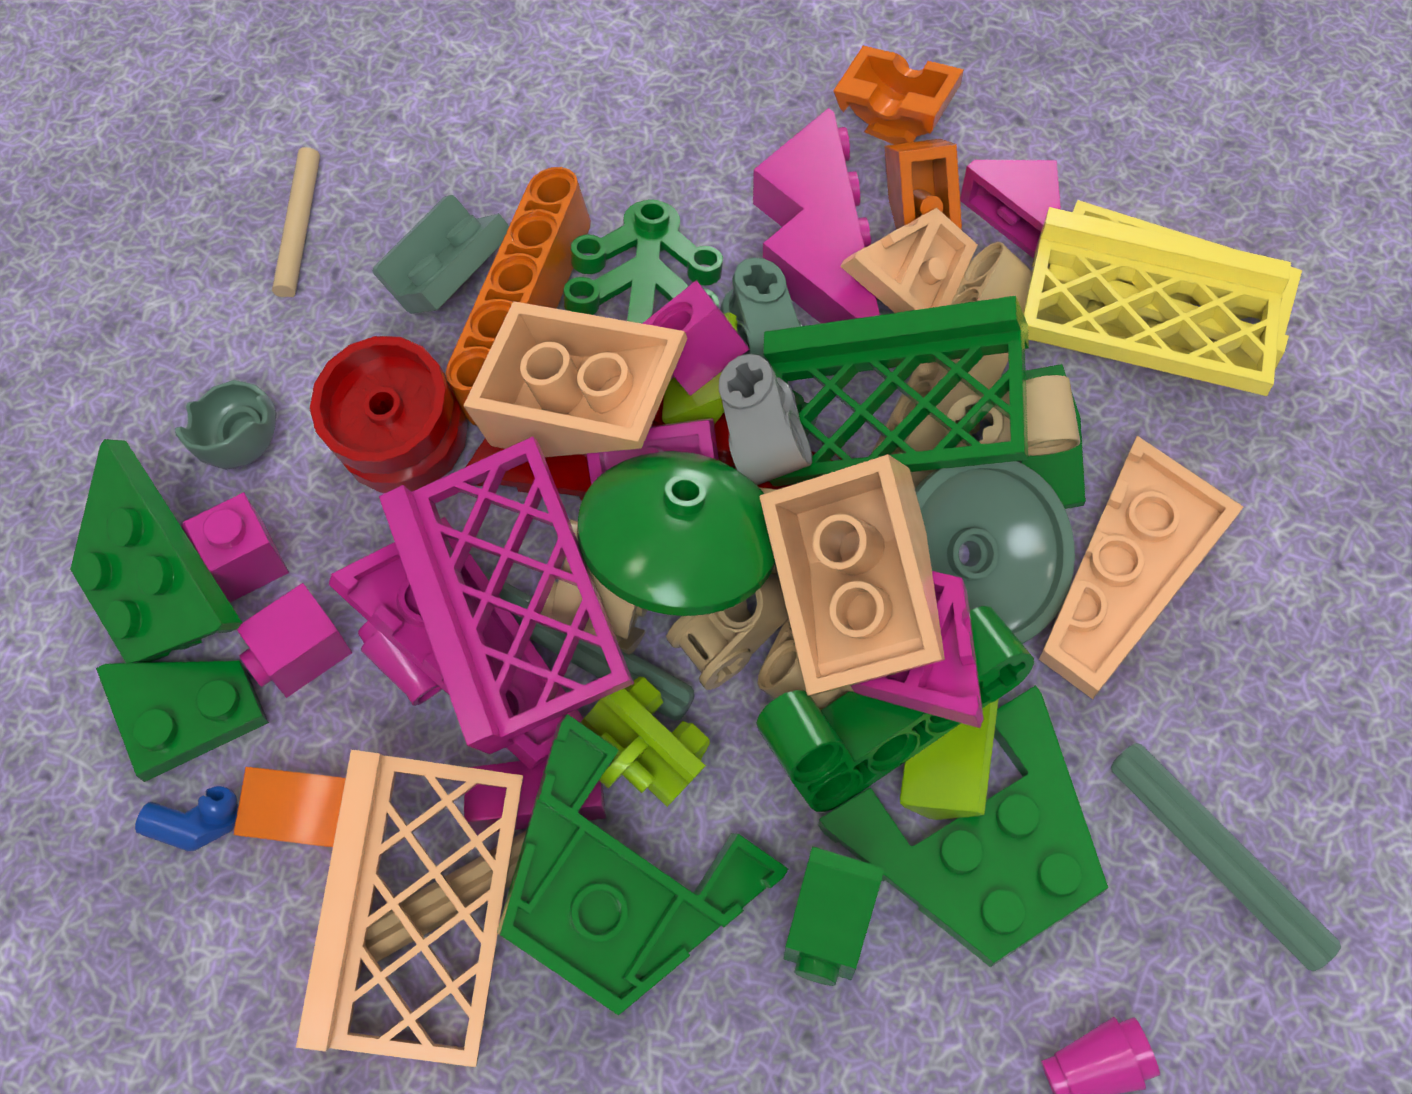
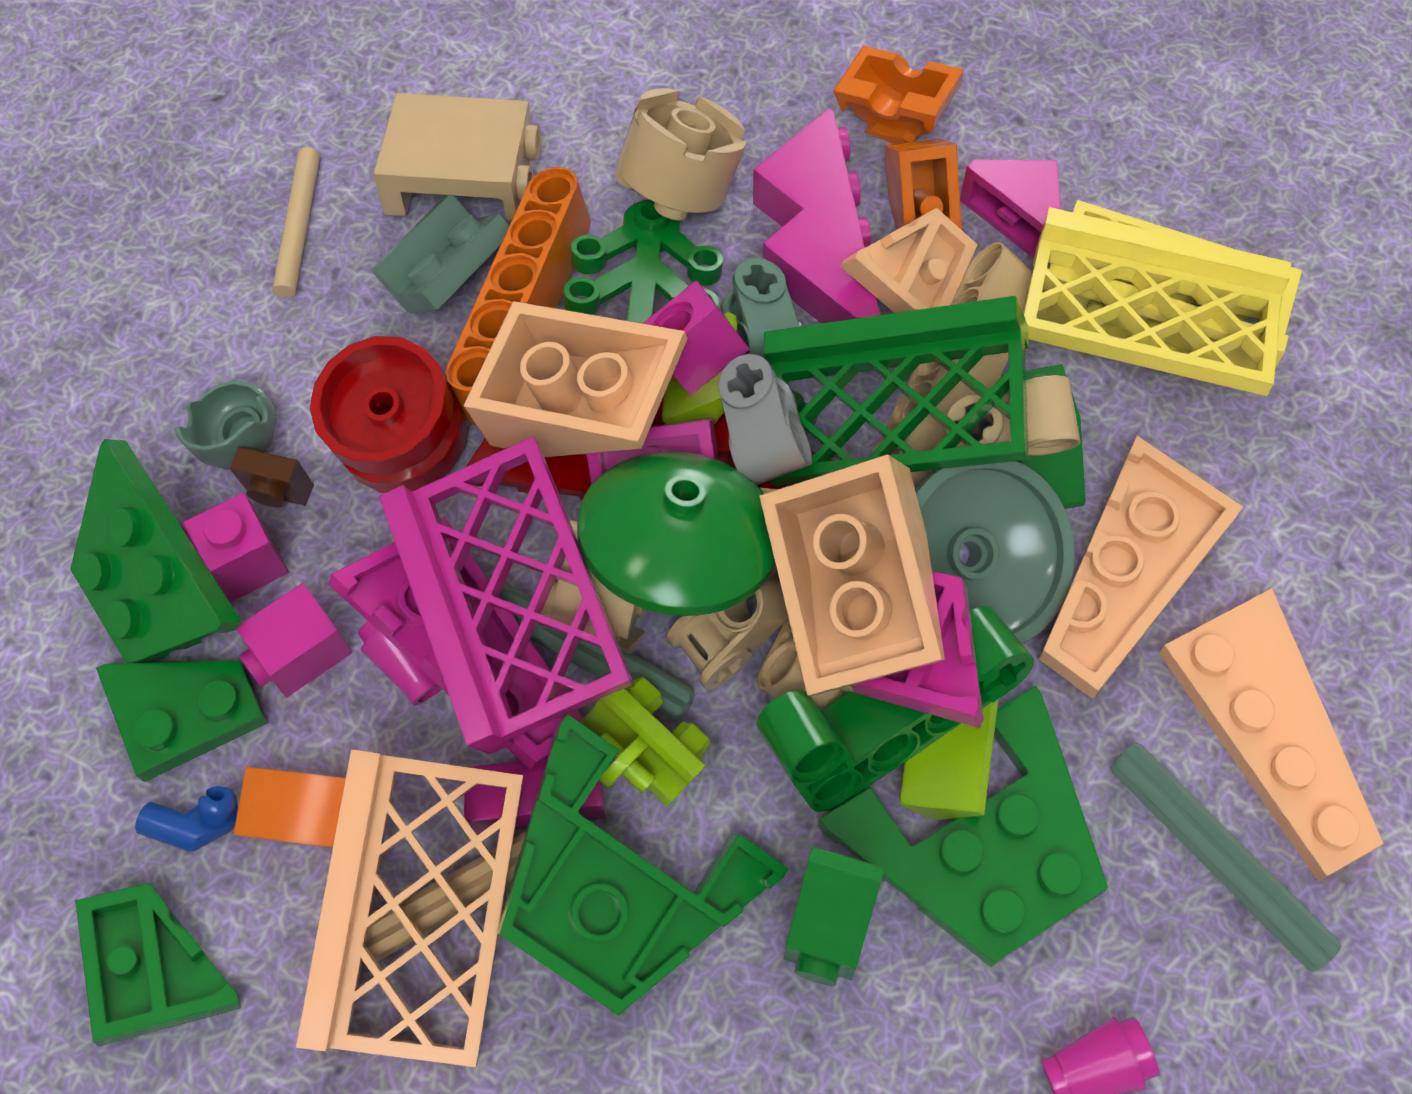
none -> green wing [75,883,241,1047]
none -> reddish brown plate [230,447,314,508]
none -> tan panel [374,93,541,221]
none -> tan brick [614,88,747,221]
none -> light nougat wing [1159,588,1384,882]

